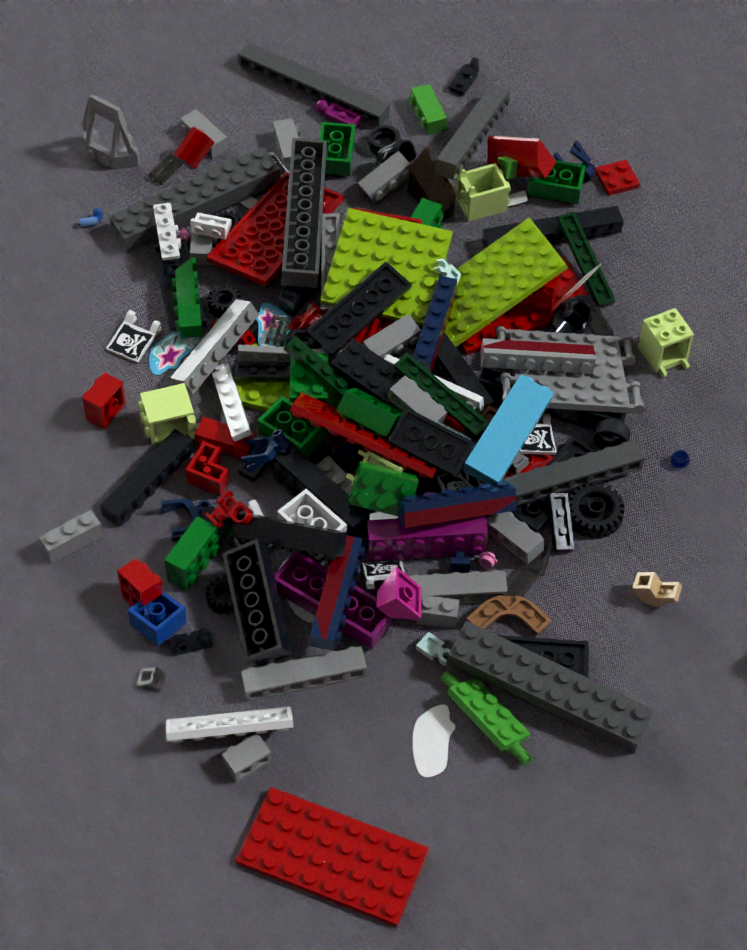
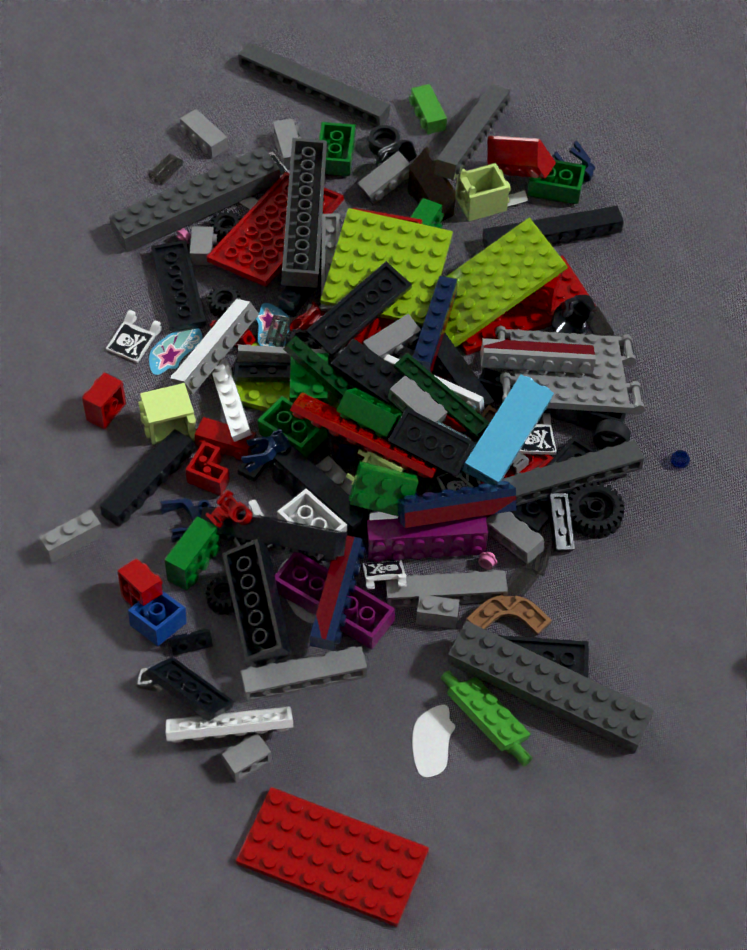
arm [80,208,103,227] -> none
light grey windscreen [82,95,140,169] -> none
white bracket [153,203,182,260] -> none
green wedge [172,257,203,339] -> none
red panel [173,126,215,169] -> none
white bracket [190,212,232,239] -> none
magenta plate [315,100,362,126] -> none
dark pink slope [376,567,421,620] -> none
light aqua plate [416,632,450,666] -> none
light aqua plate [434,259,461,285] -> none
black hinge [449,57,480,96] -> none
dark blue tile [450,551,470,573] -> none
bright green slope [498,156,518,179] -> none
white sticker [551,264,601,309] -> none
dark green plate [557,211,616,308] -> none
red plate [595,159,640,196] -> none
tan brick [632,572,682,607] -> none
yellowish green container [638,308,694,377] -> none
none -> black plate [146,657,234,721]

